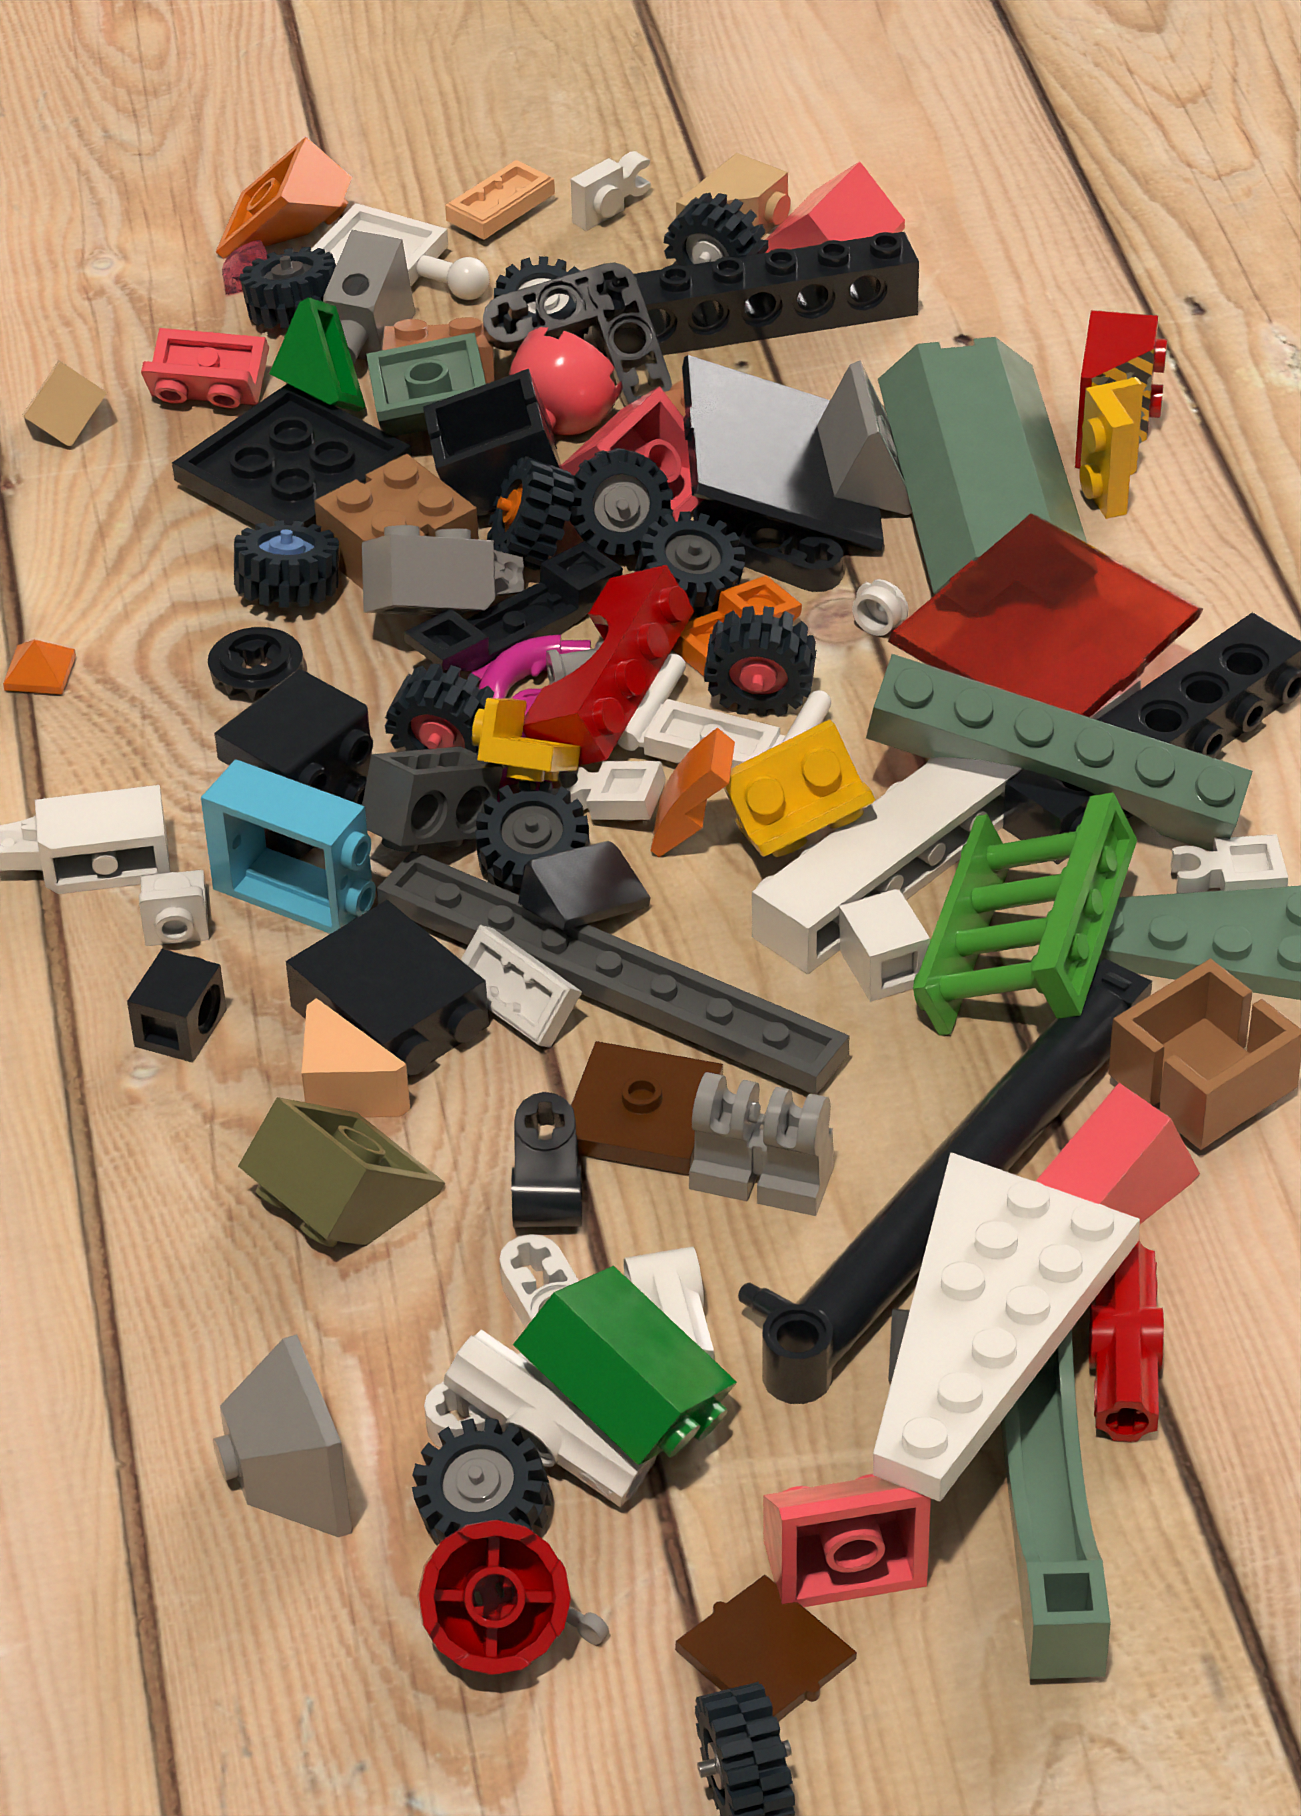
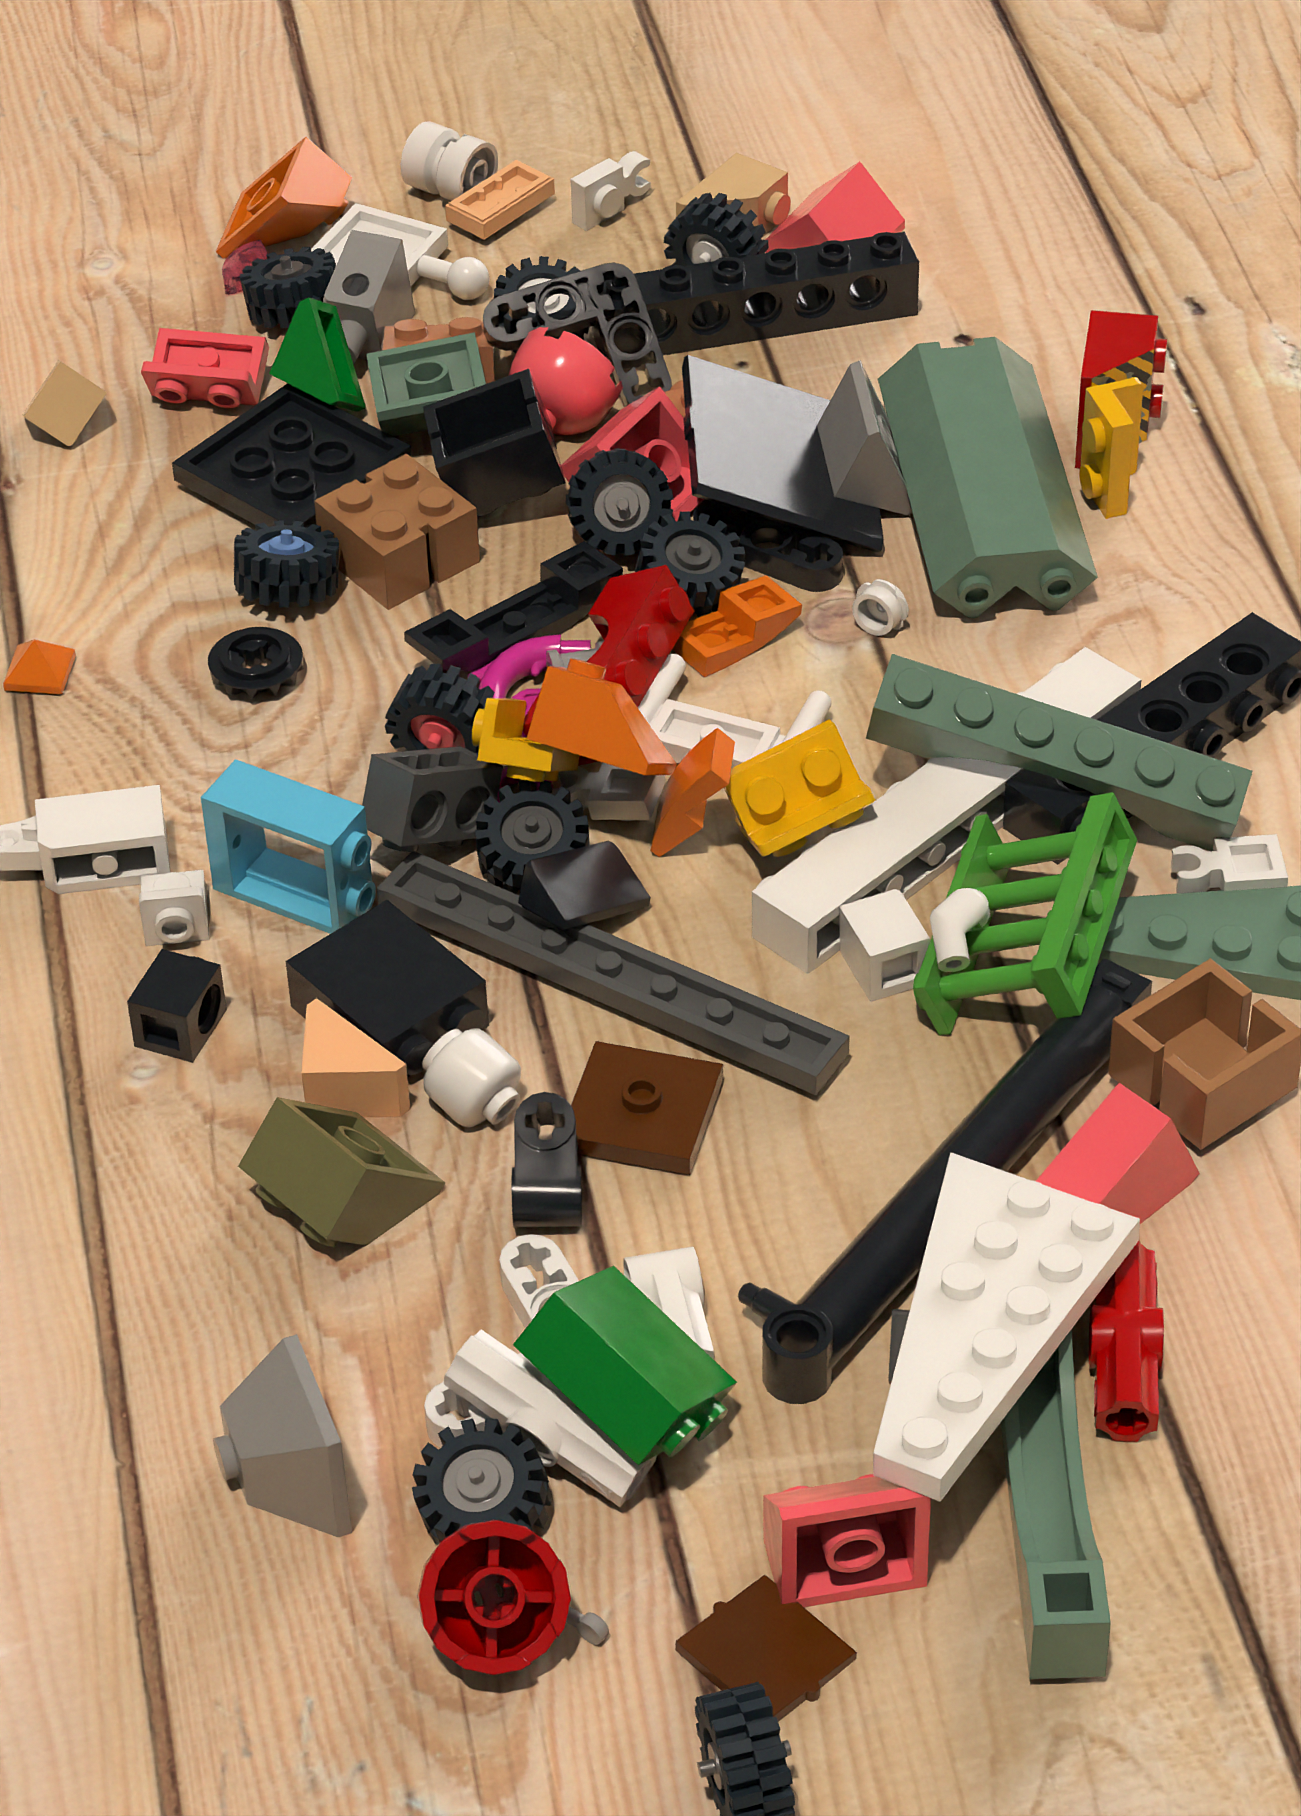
black piece [214,669,373,860] -> none
light grey hinge [362,525,524,616] -> none
white plate [461,925,582,1048] -> none
black wheel [487,456,575,570] -> none
light grey legs [689,1072,834,1216] -> none
black wheel [704,606,817,716] -> none
clear red piece [888,513,1203,718] -> none
none -> white wheel [400,121,498,201]
none -> white head [422,1029,521,1127]
none -> orange slope [527,658,677,775]
none -> white arm [930,888,990,972]

